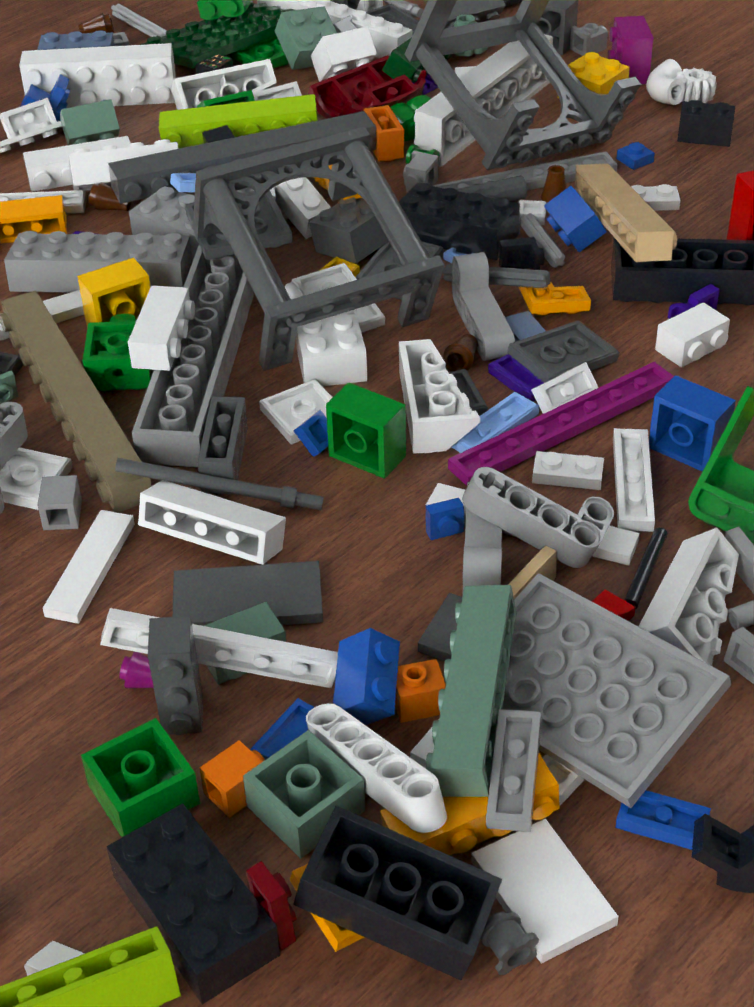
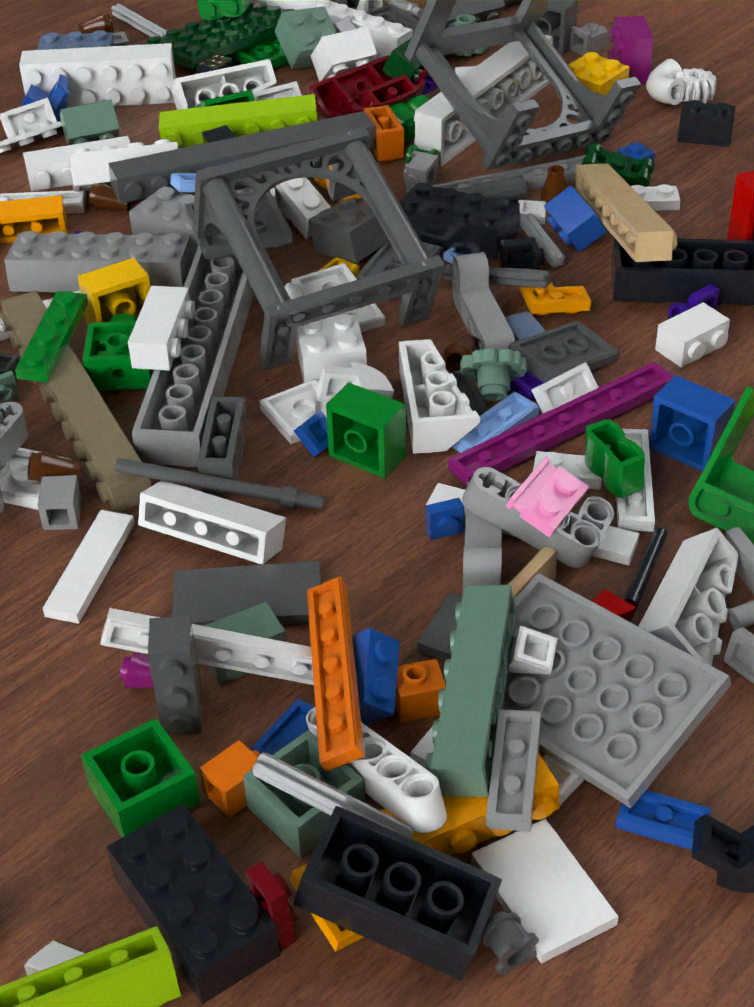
none -> green plate [15,291,88,383]
none -> reddish brown cone [27,450,80,484]
none -> light grey axle [253,753,414,839]
none -> orange tile [307,576,365,772]
none -> white brick [316,362,394,401]
none -> sand green plant [460,348,527,401]
none -> bright pink plate [506,456,590,538]
none -> white slope [508,625,558,674]
none -> dark green plate [581,143,655,187]
none -> green brick [585,419,645,498]

